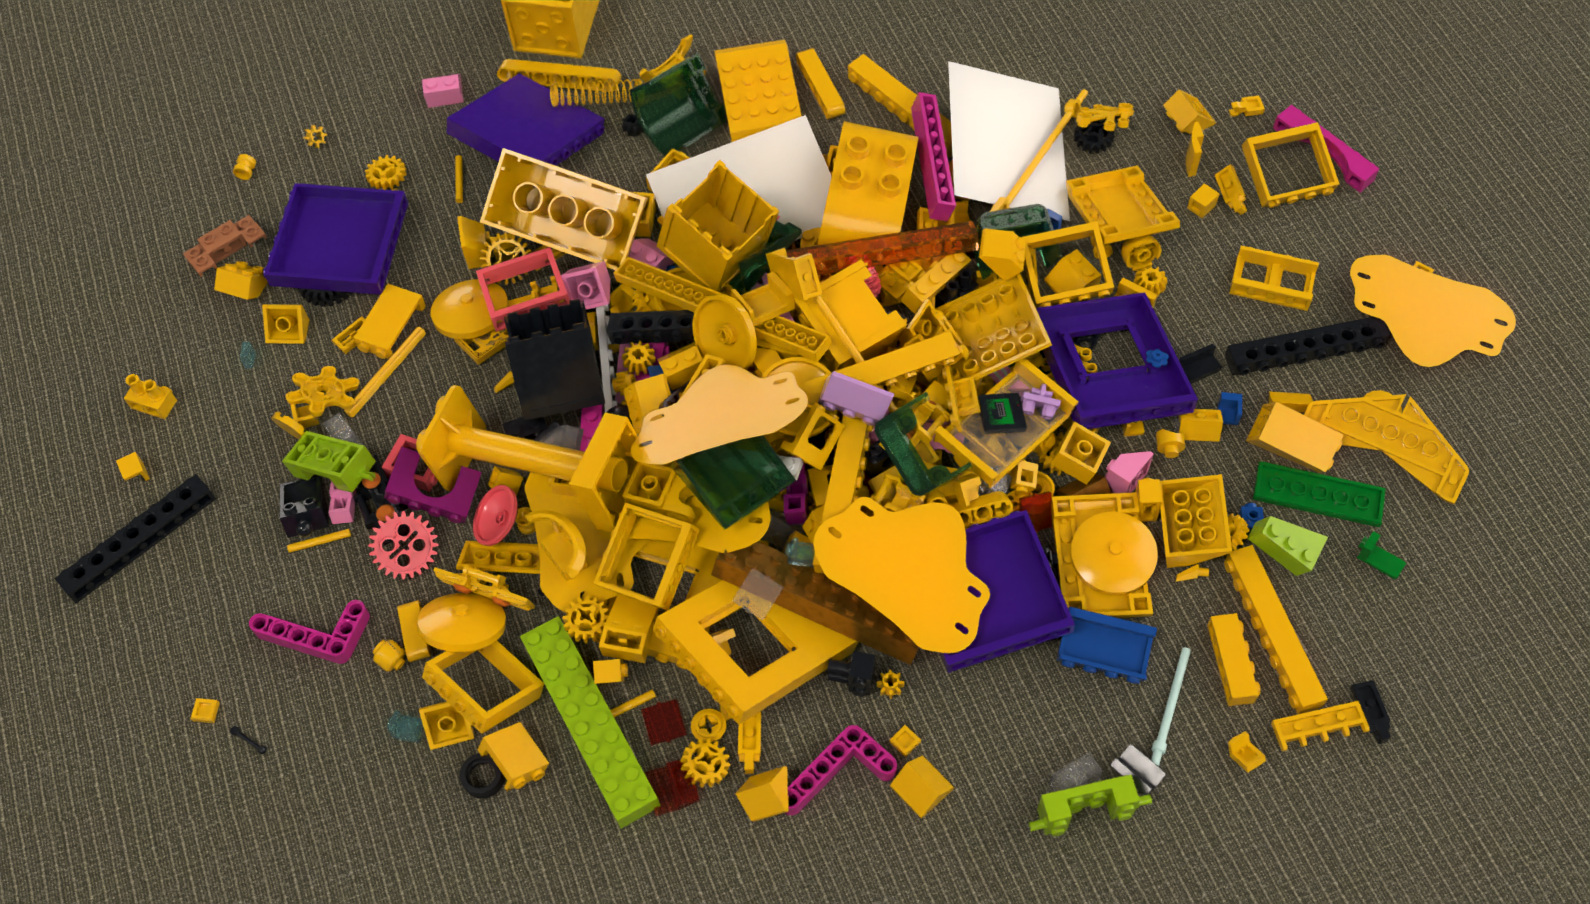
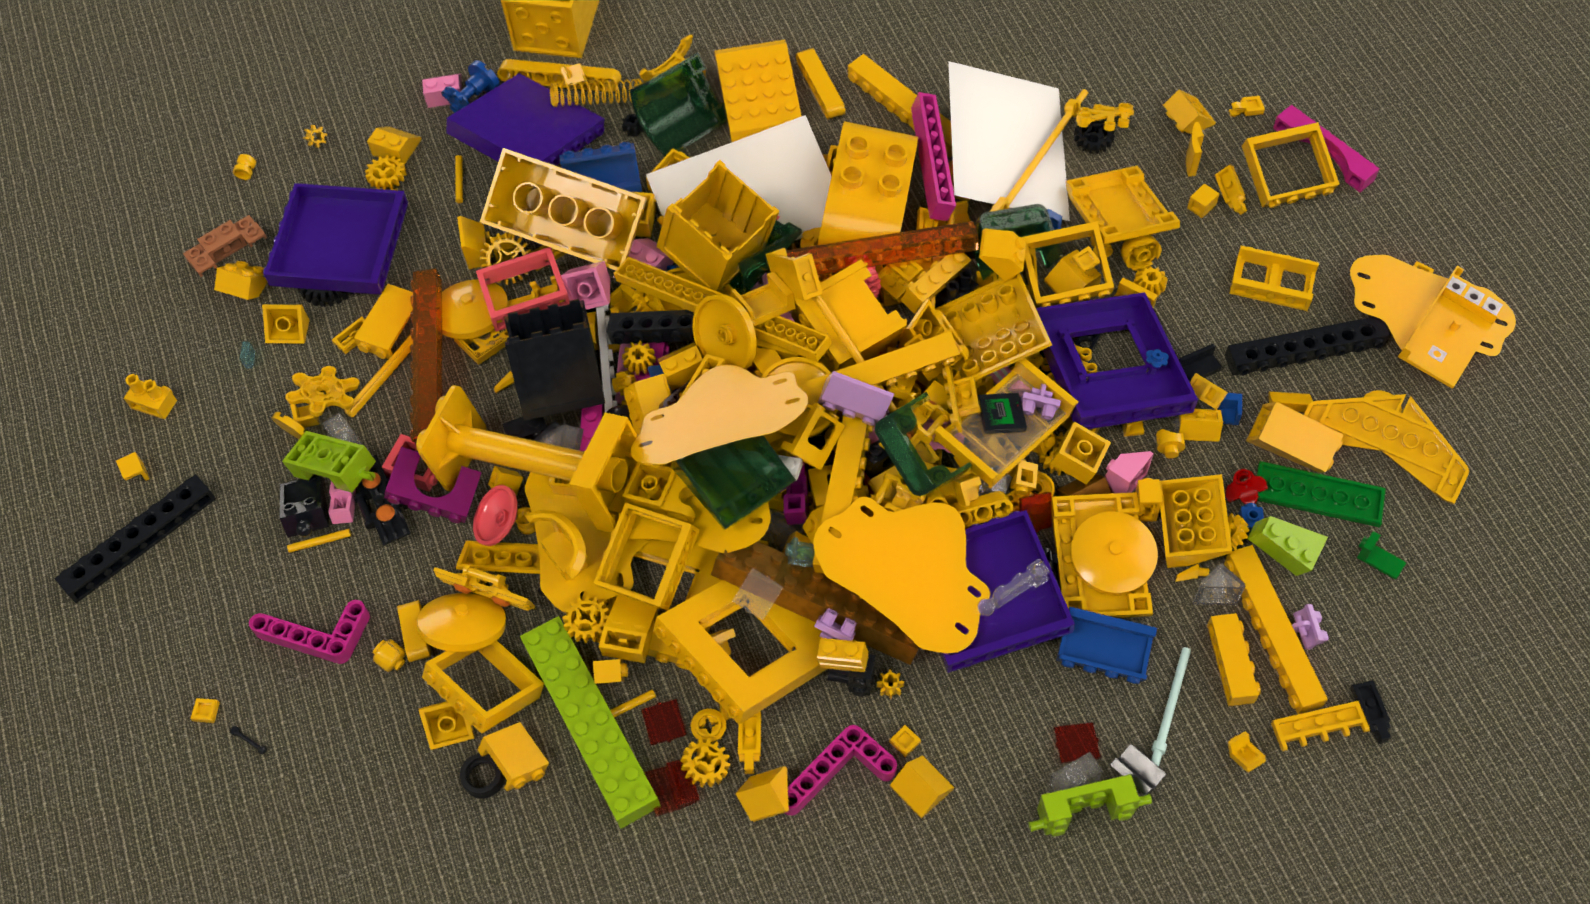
coral gear [368,511,439,579] -> none
clear light blue bracket [387,710,424,743] -> none
none -> yellow slope [367,127,422,165]
none -> clear orange brick [410,268,443,444]
none -> blue piece [441,60,500,113]
none -> blue panel [559,142,642,192]
none -> yellow panel [560,63,588,90]
none -> lavender hips [814,608,856,641]
none -> yellow brick [817,638,869,672]
none -> clear plate [977,559,1050,616]
none -> clear red piece [1054,722,1100,764]
none -> yellow tile [1072,246,1100,274]
none -> yellow slope [1190,373,1228,410]
none -> clear slope [1193,563,1245,605]
none -> red plate [1226,469,1268,504]
none -> lavender hips [1292,604,1329,650]
none -> yellow piece [1398,266,1506,389]

